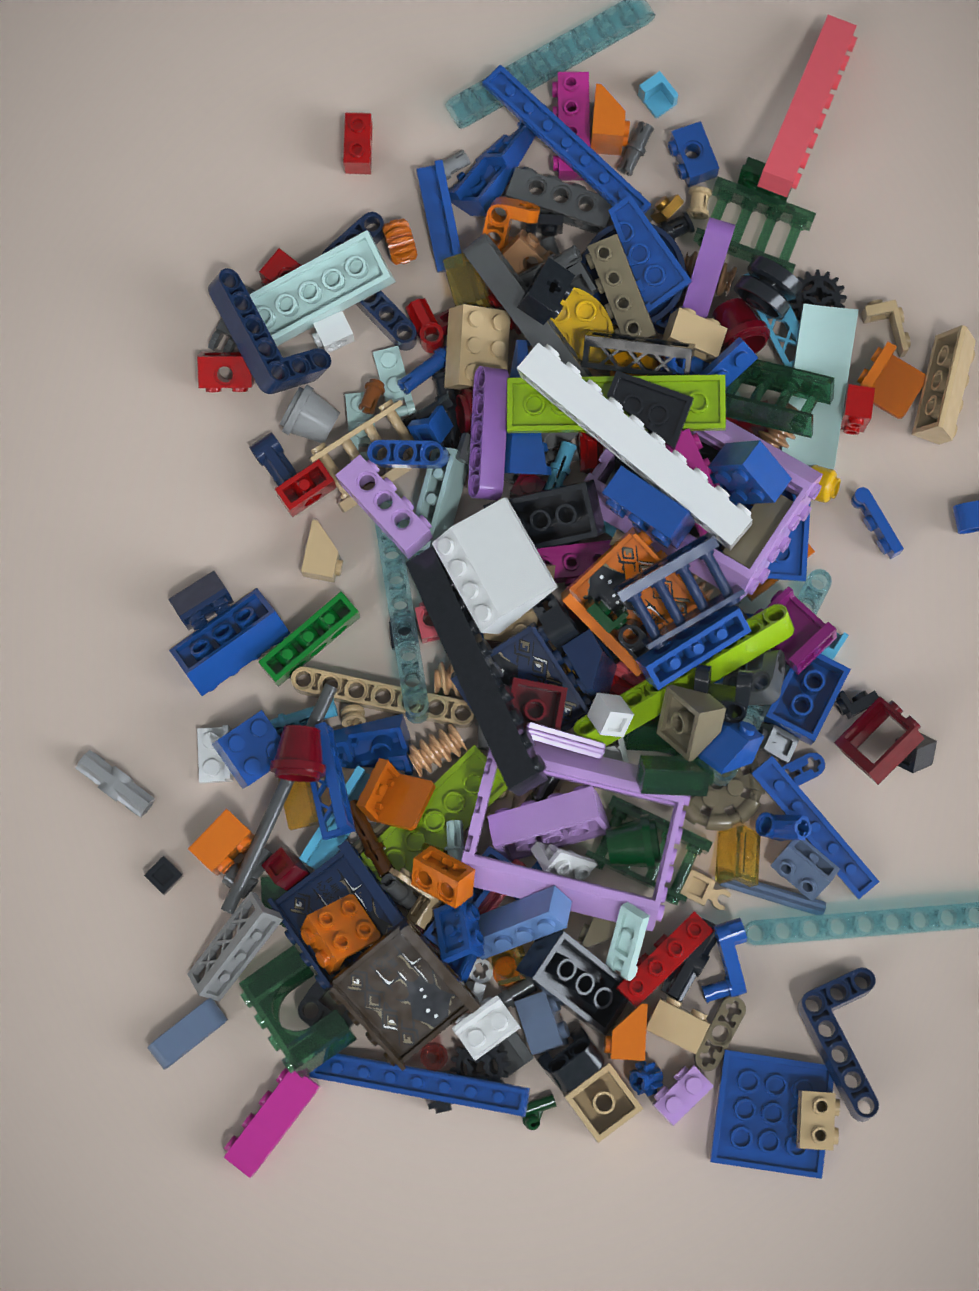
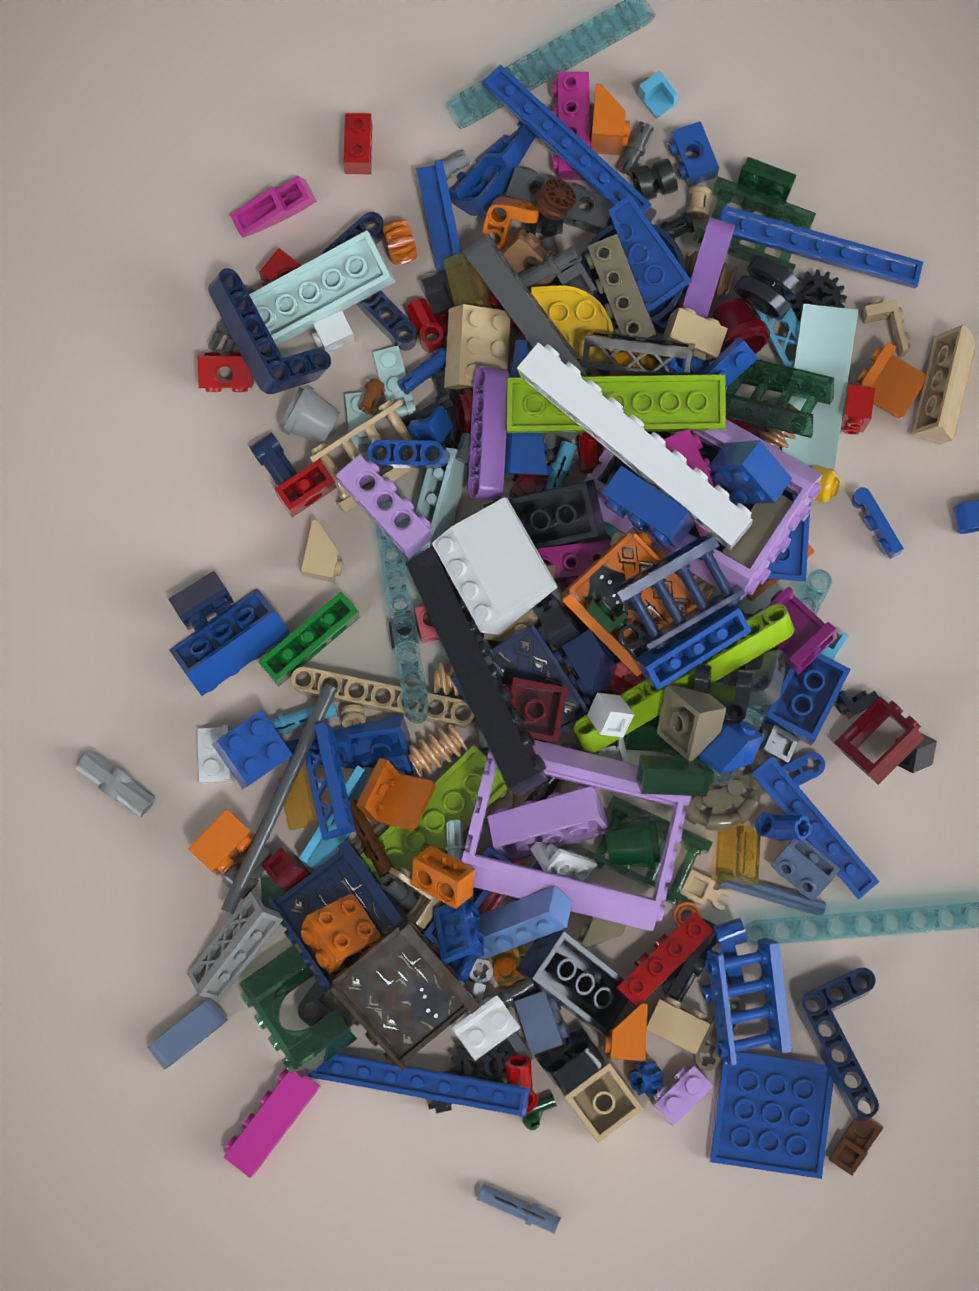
black plate [144,856,184,895] -> none
dark red piece [270,725,326,782] -> none
clear red cone [420,1042,448,1071] -> none
black brick [517,257,575,325] -> none
lavender axle [525,722,605,758] -> none
light aqua plate [606,902,650,981] -> none
black wing [607,370,694,450] -> none
pearl gold plate [650,194,684,224] -> none
coral brick [758,15,858,197] -> none
tan brick [796,1090,840,1151] -> none
none -> dark pink slope [230,176,317,238]
none -> black panel [421,271,458,316]
none -> sand blue pin [477,1184,561,1234]
none -> red piece [506,1054,538,1113]
none -> copper wheel [534,178,576,221]
none -> pearl dark grey wheel [632,158,678,200]
none -> orange tile [673,902,701,927]
none -> blue fence [705,938,793,1065]
none -> blue tile [718,205,923,289]
none -> reddish brown slope [829,1110,883,1176]

